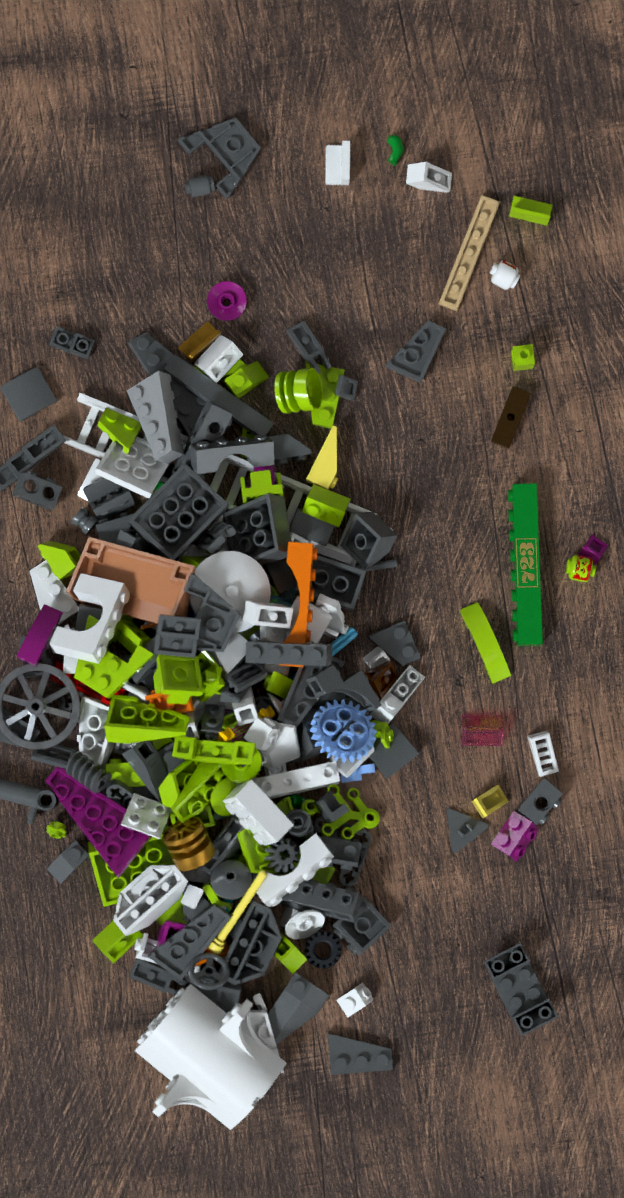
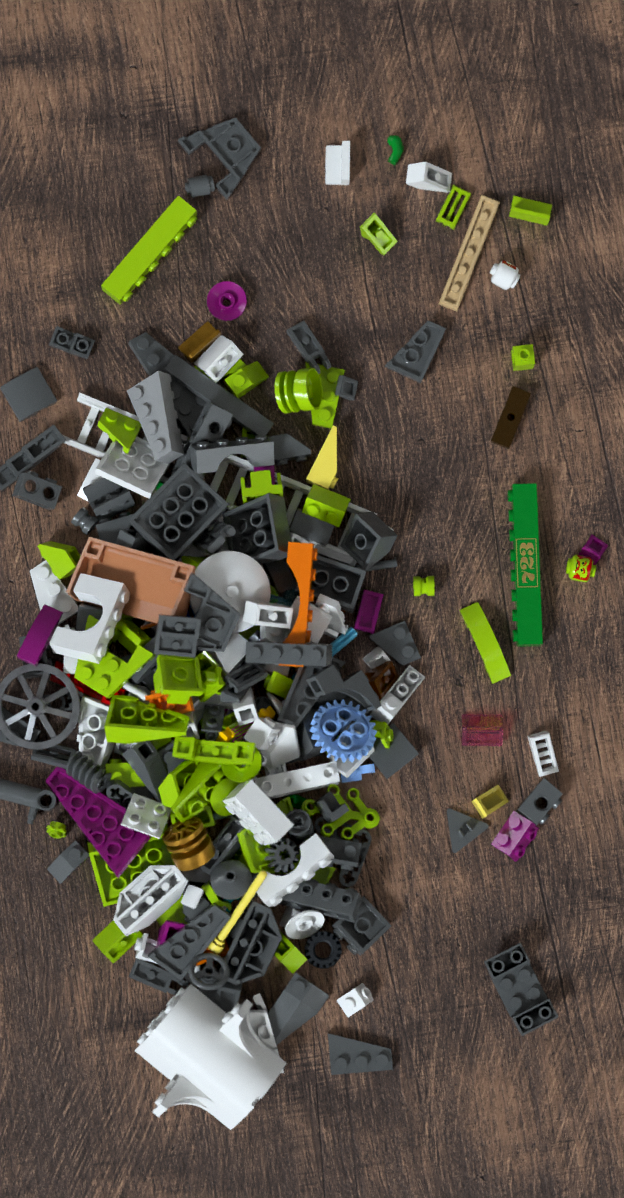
none -> lime brick [101,196,197,305]
none -> magenta plate [354,589,383,634]
none -> lime slope [360,213,398,255]
none -> lime wheel [413,576,435,596]
none -> lime tile [436,185,471,230]

